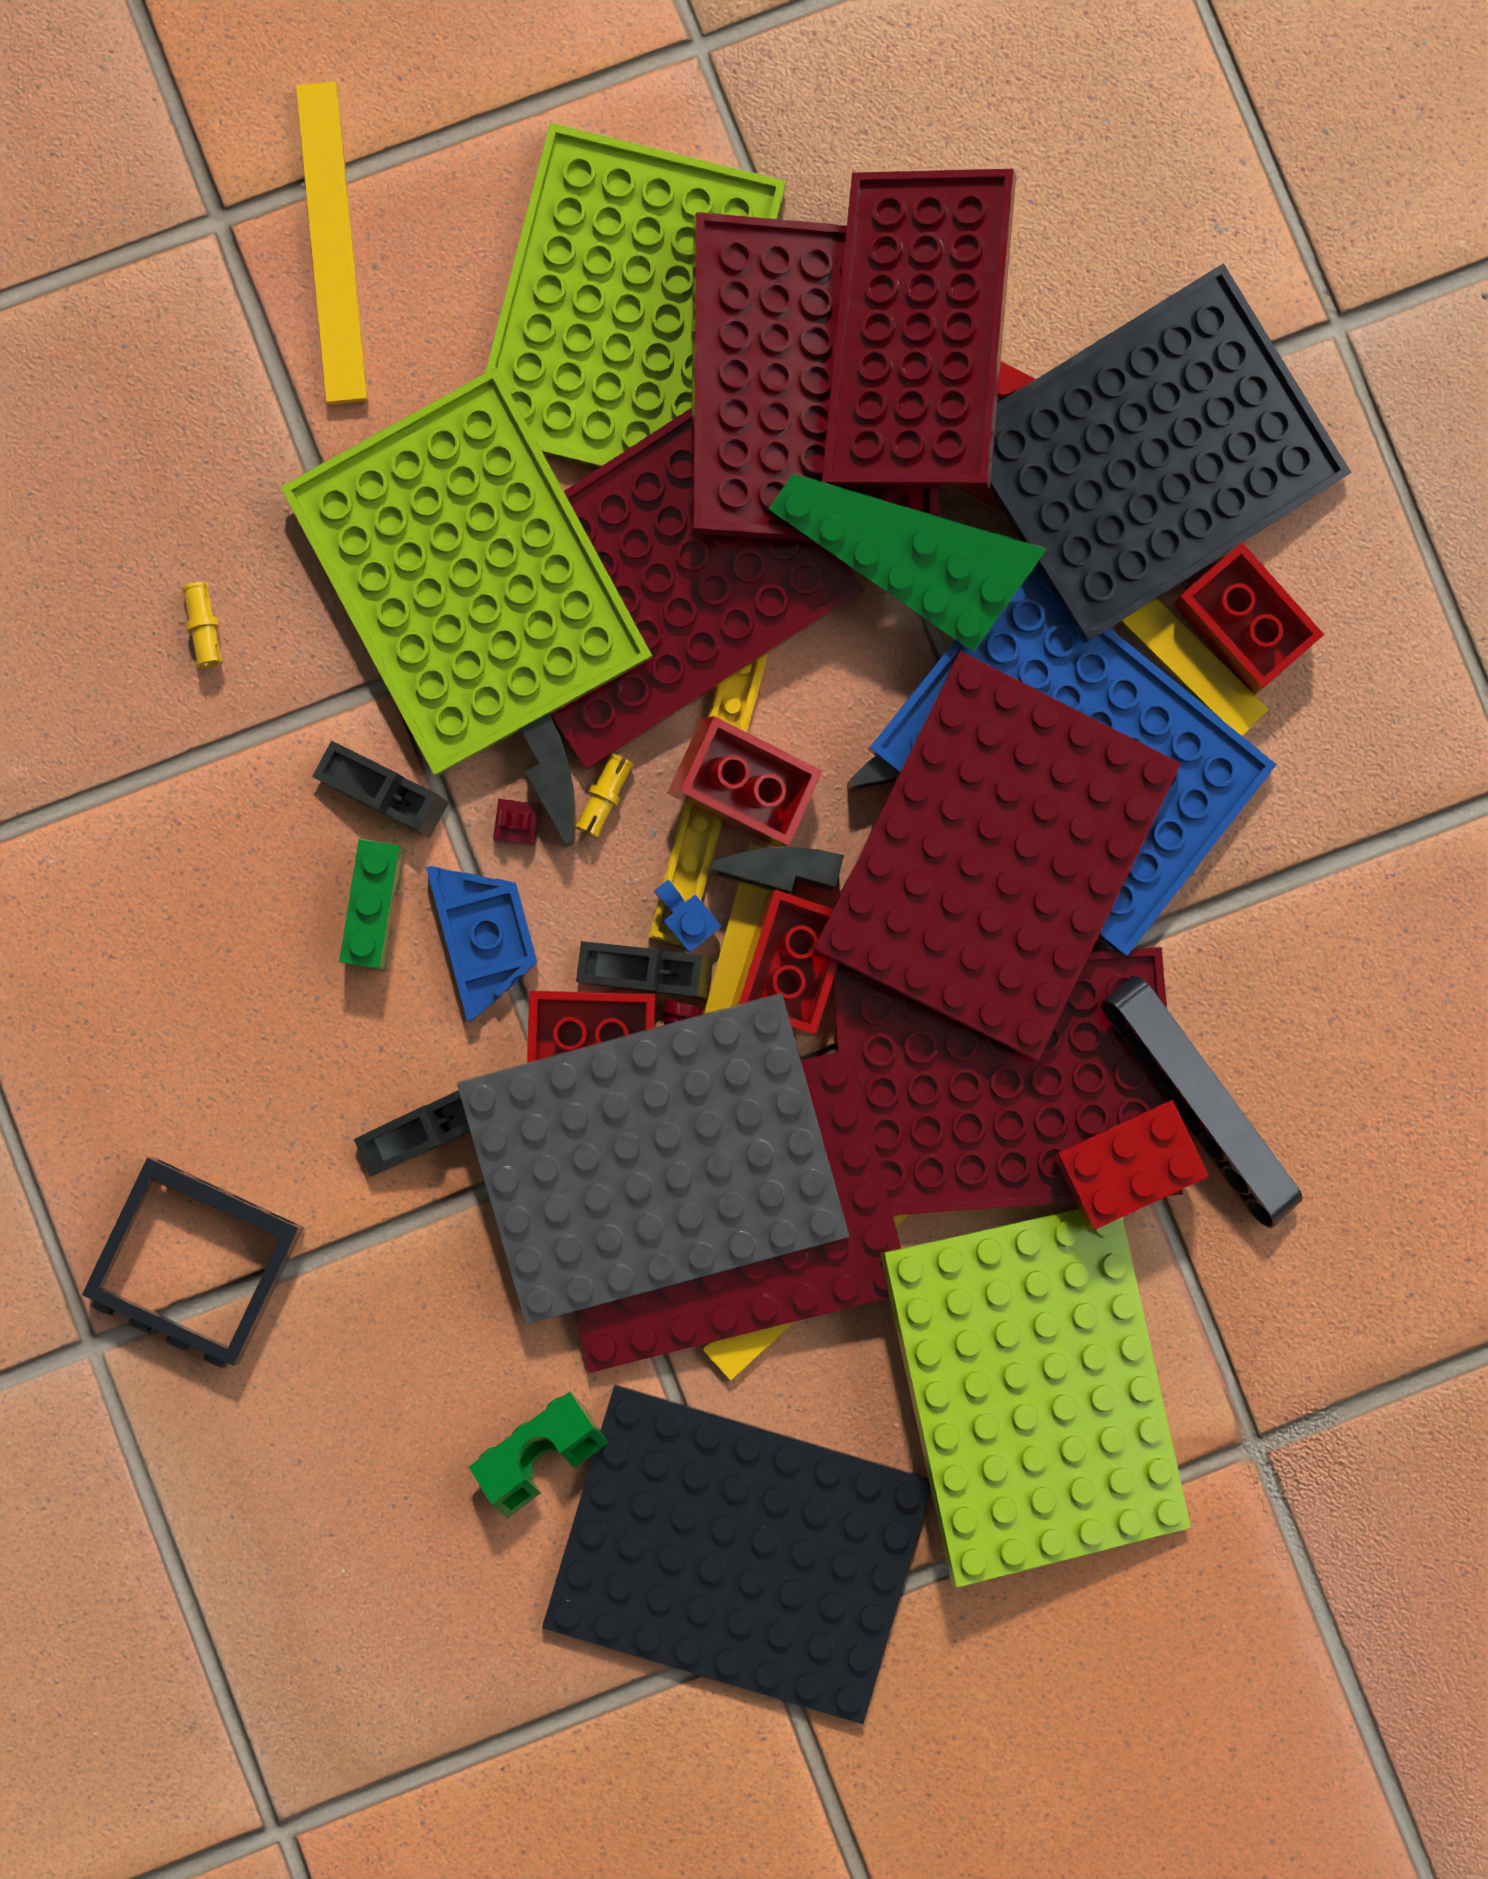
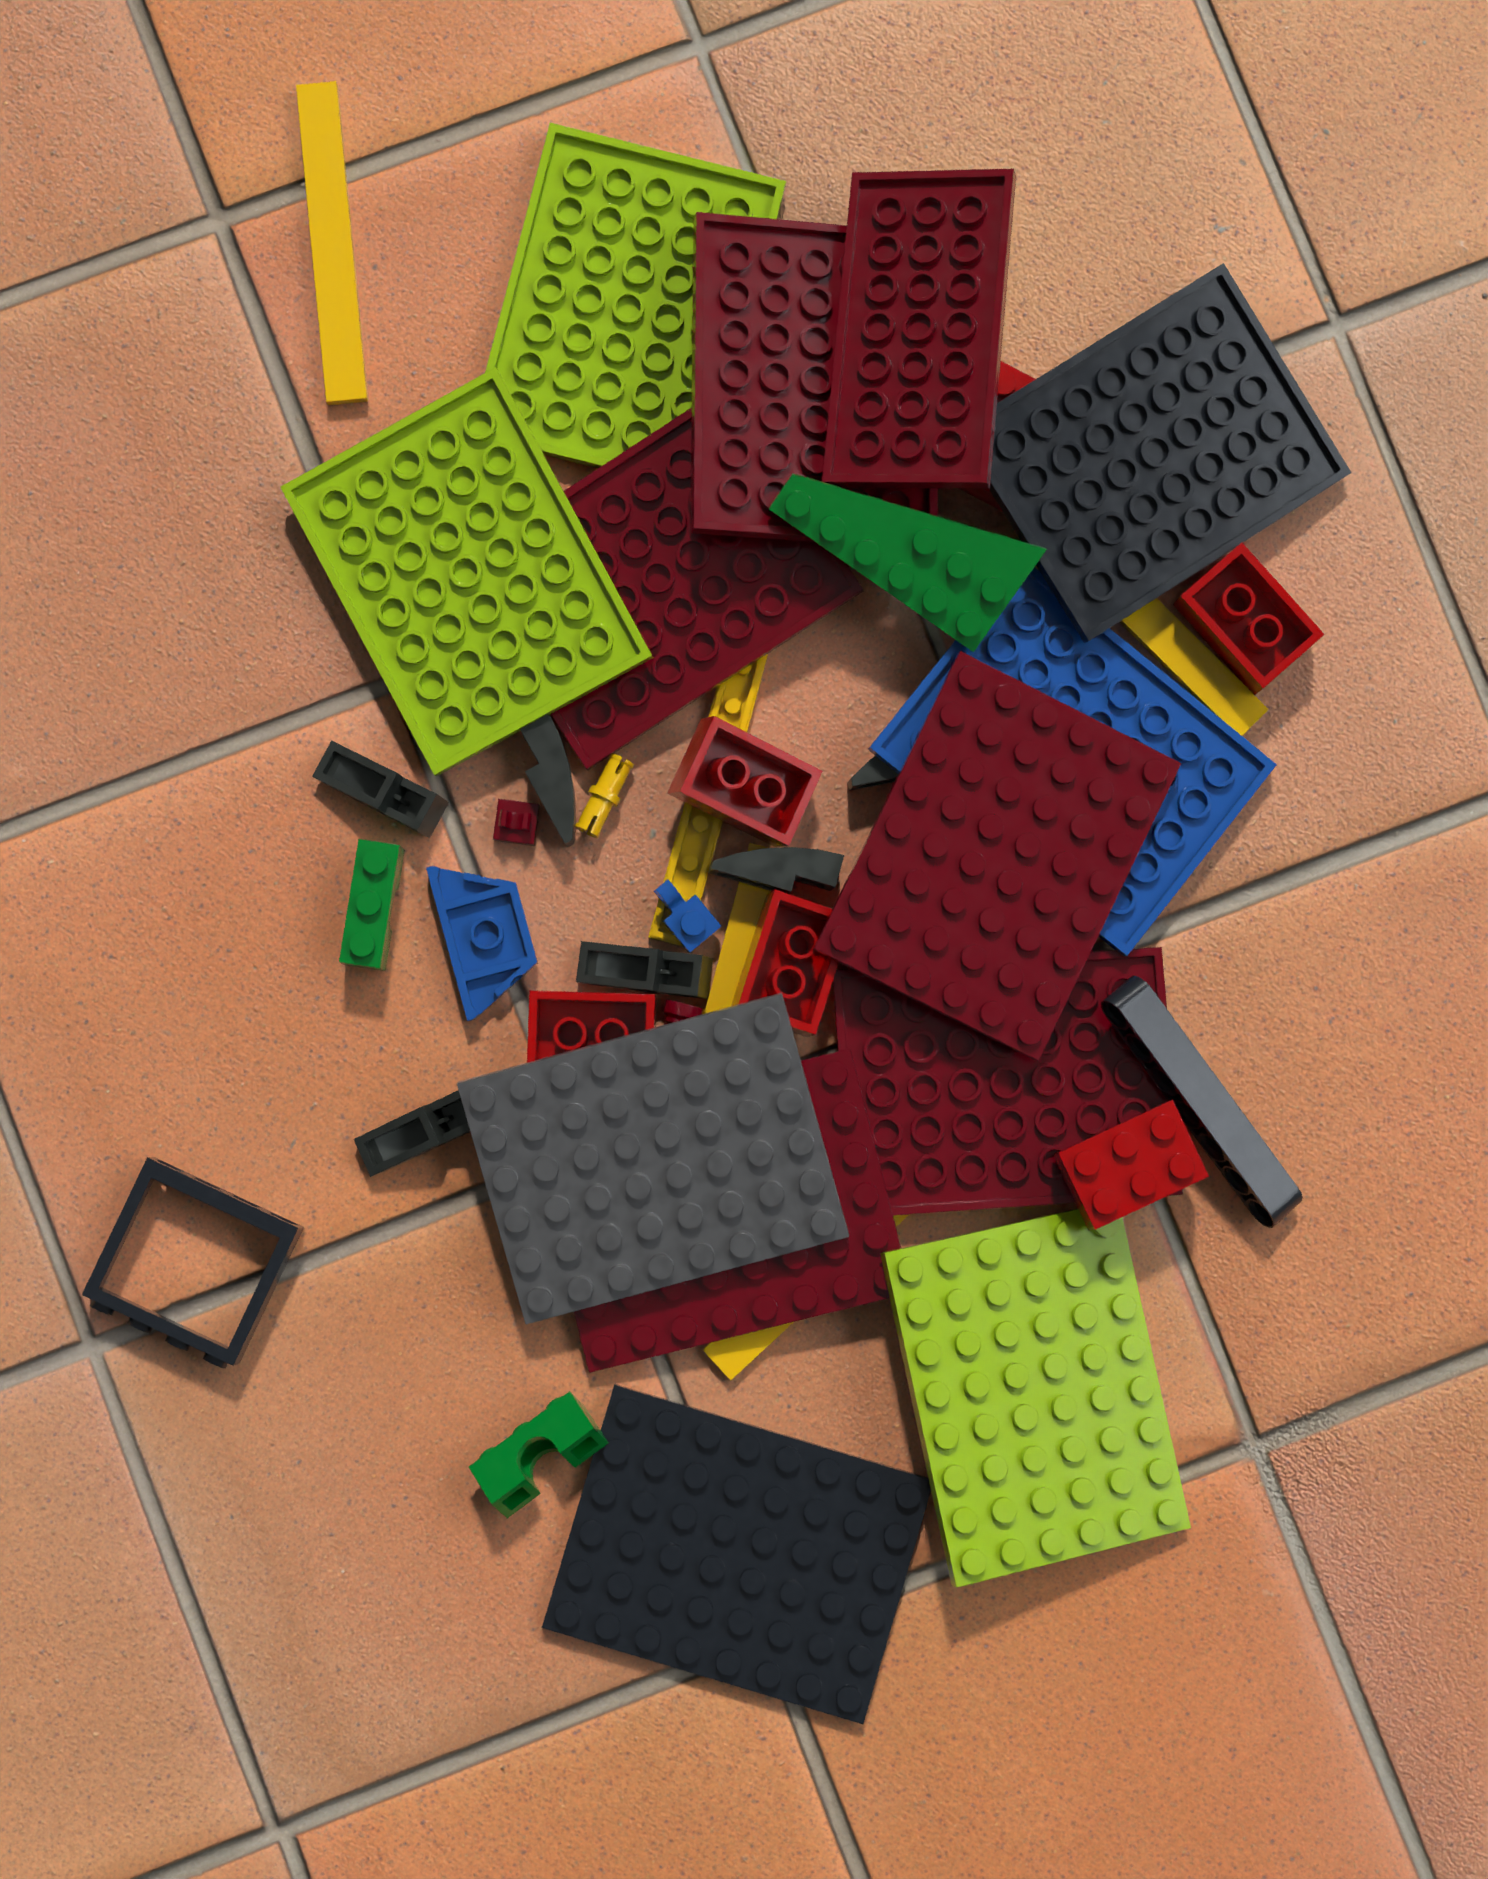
yellow pin [182,582,223,668] -> none

